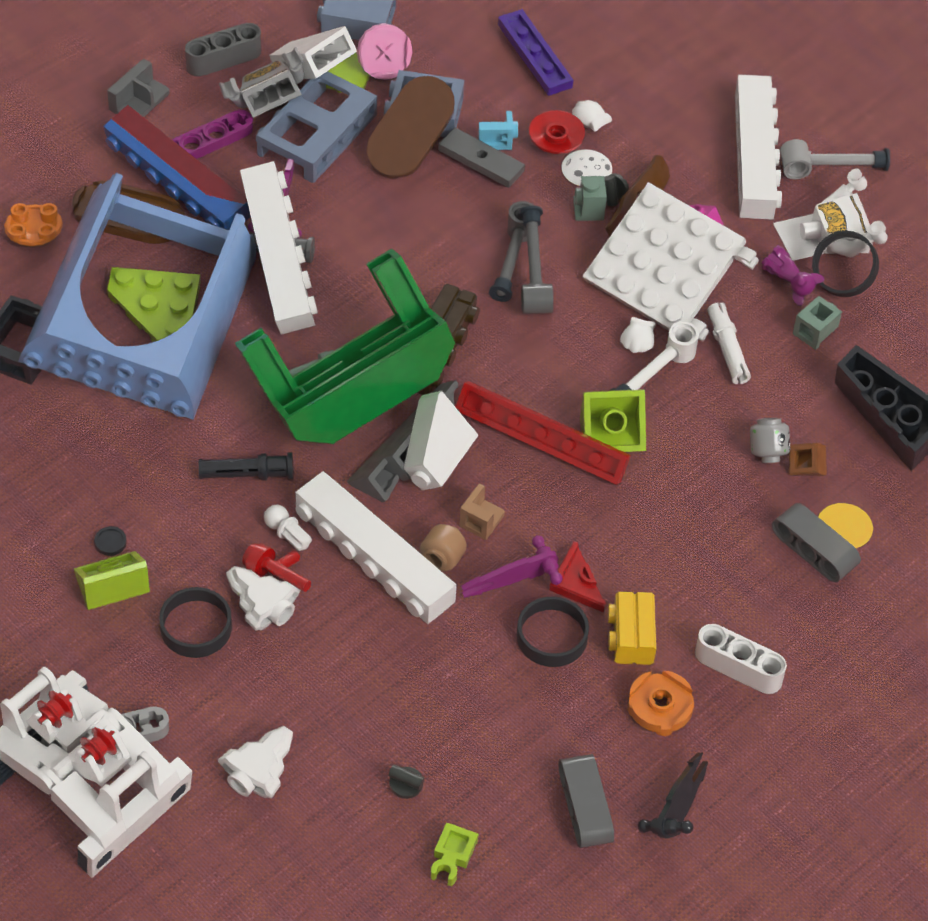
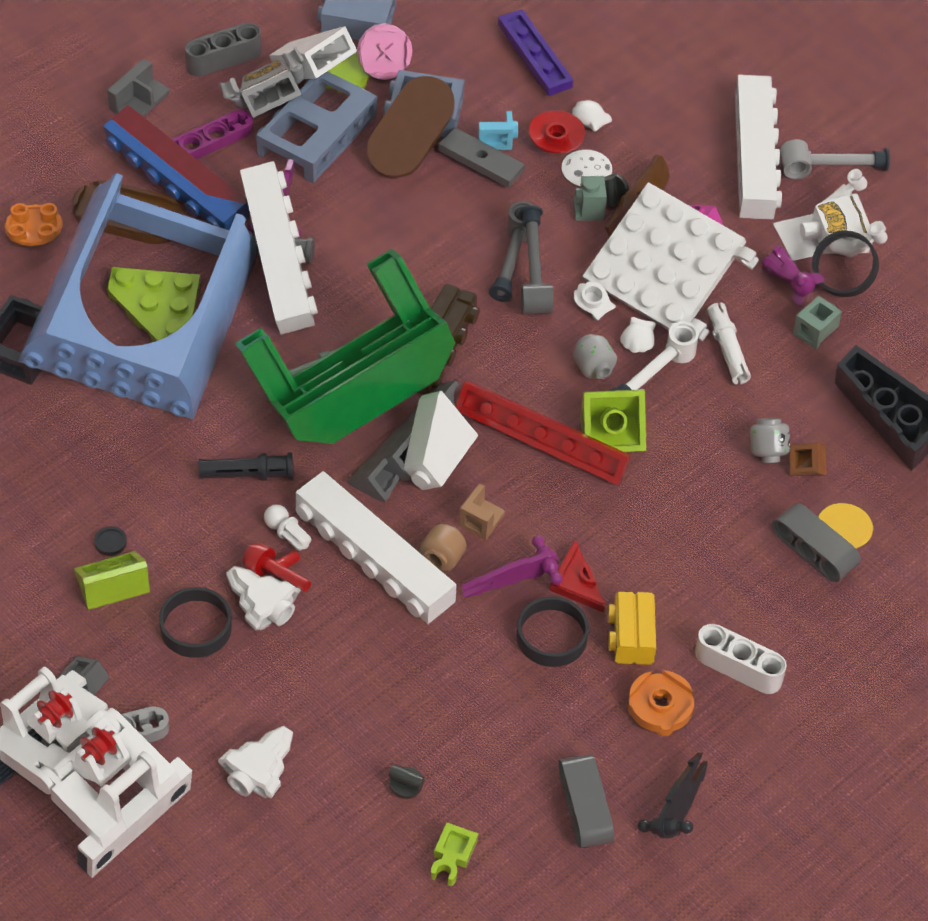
none -> dark grey slope [57,656,109,695]
none -> light grey head [573,334,617,379]
none -> white animal [574,281,616,321]

